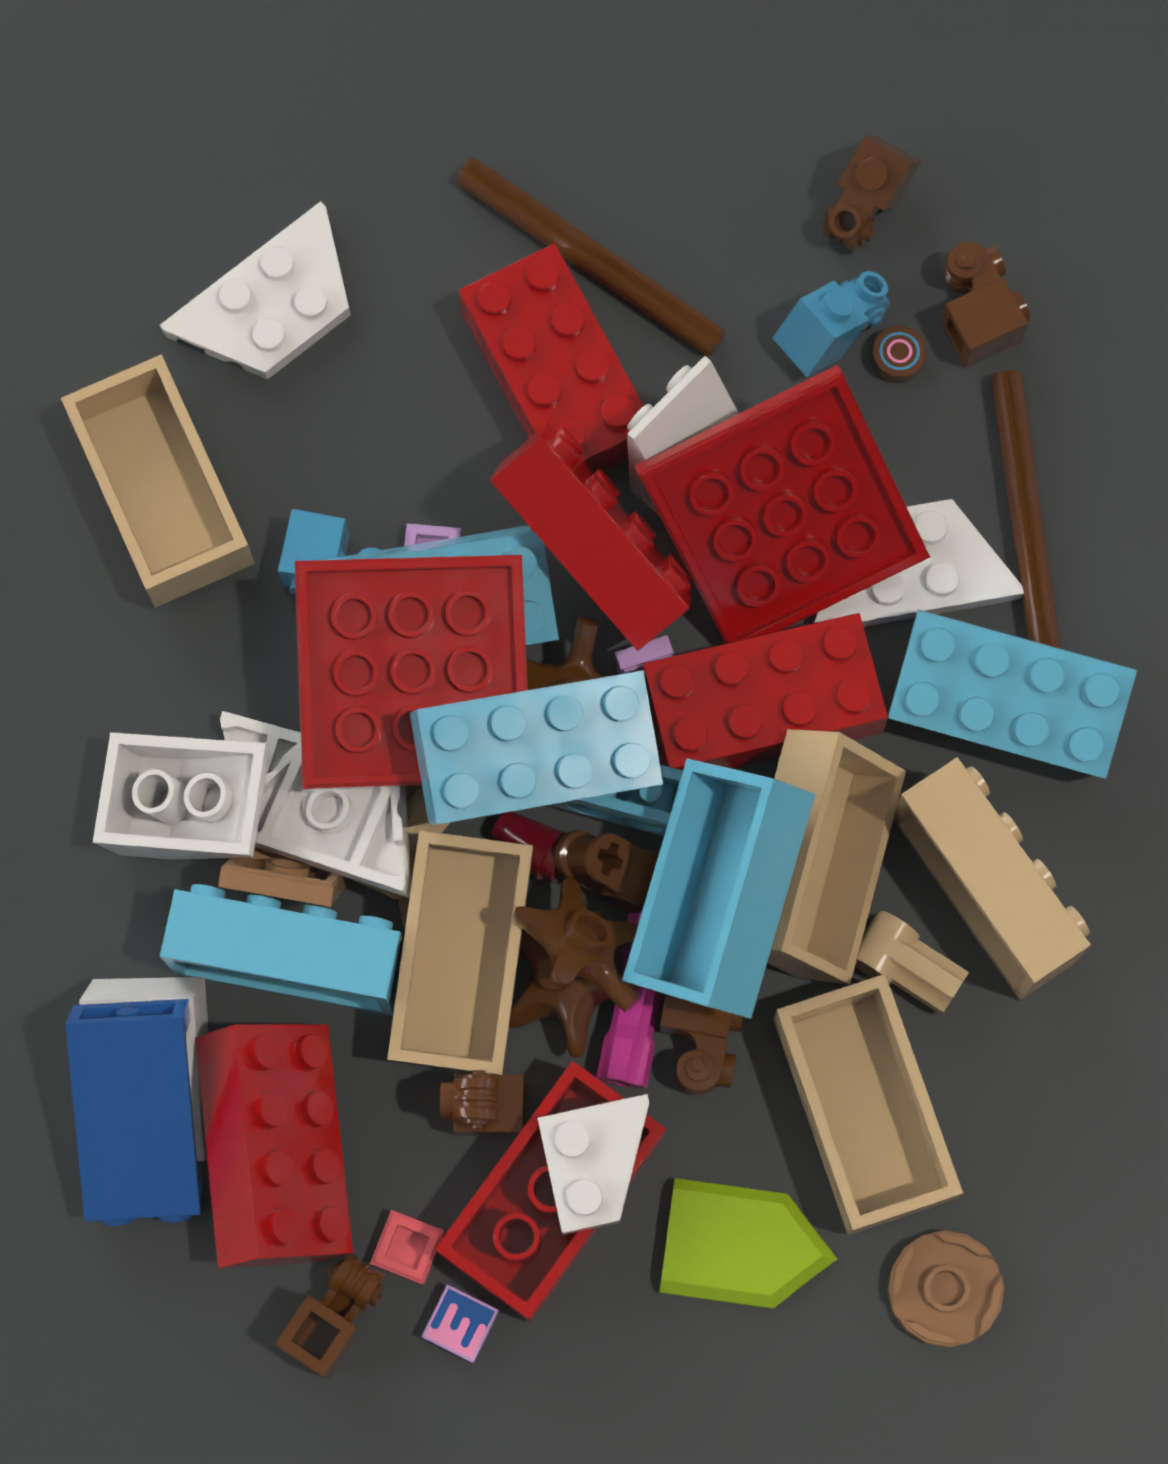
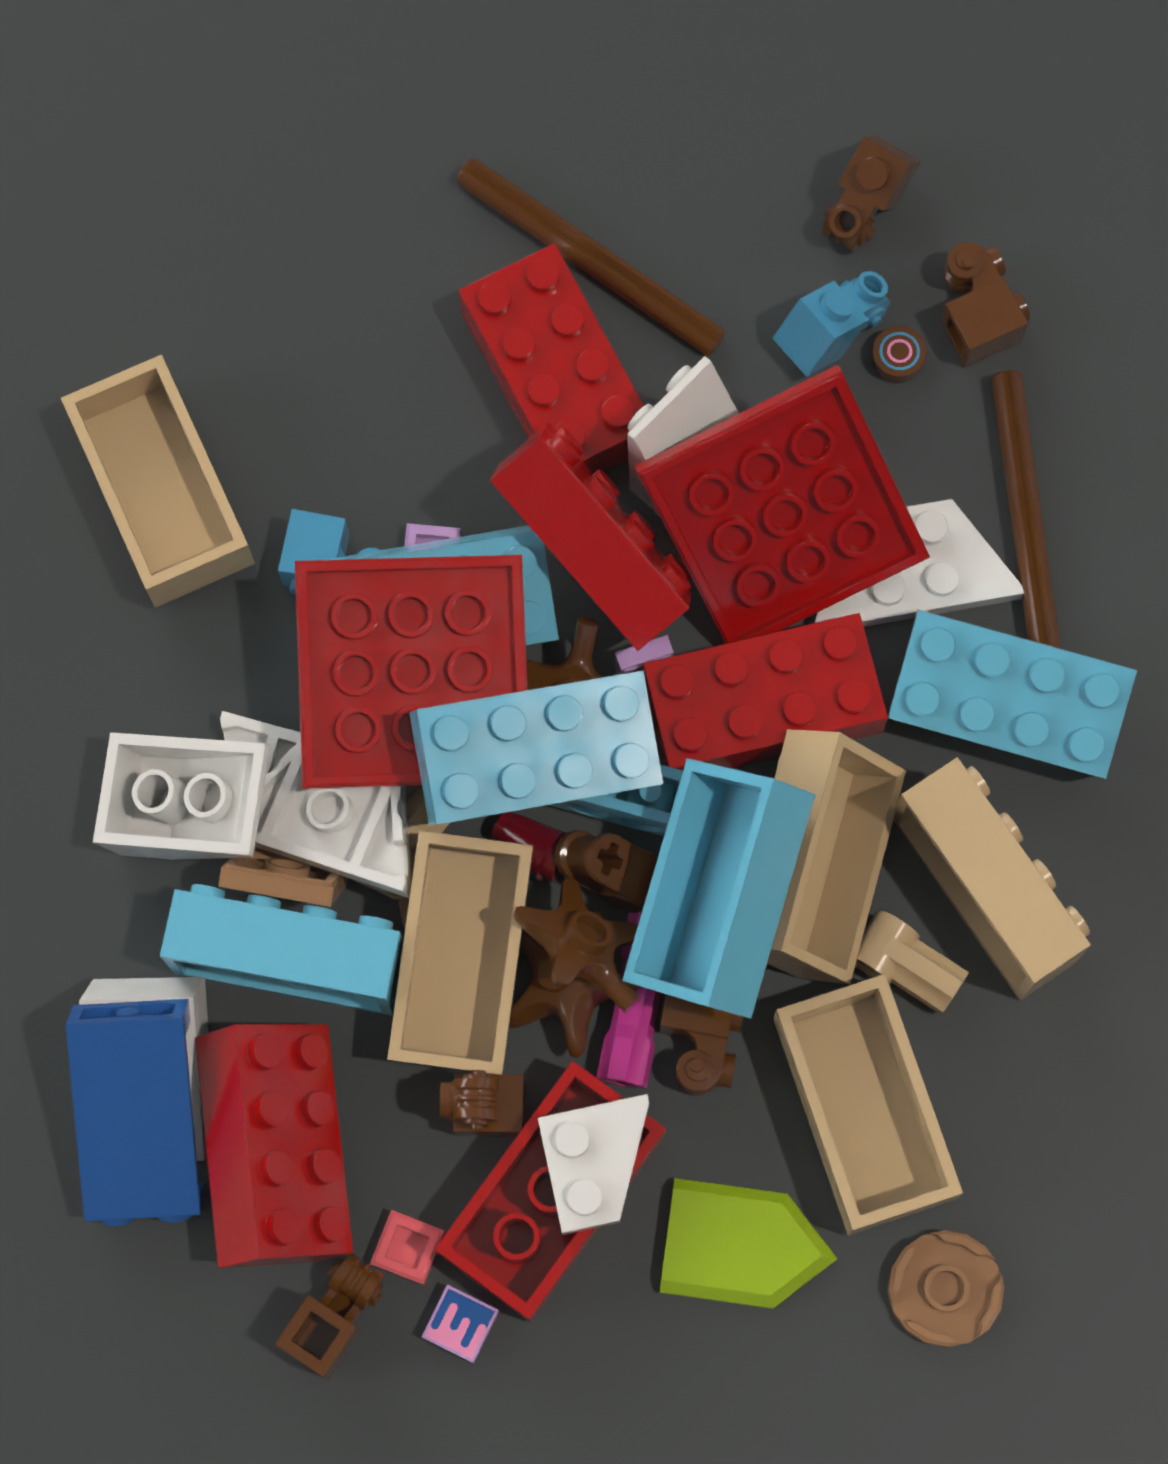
white wing [160,201,351,380] -> none

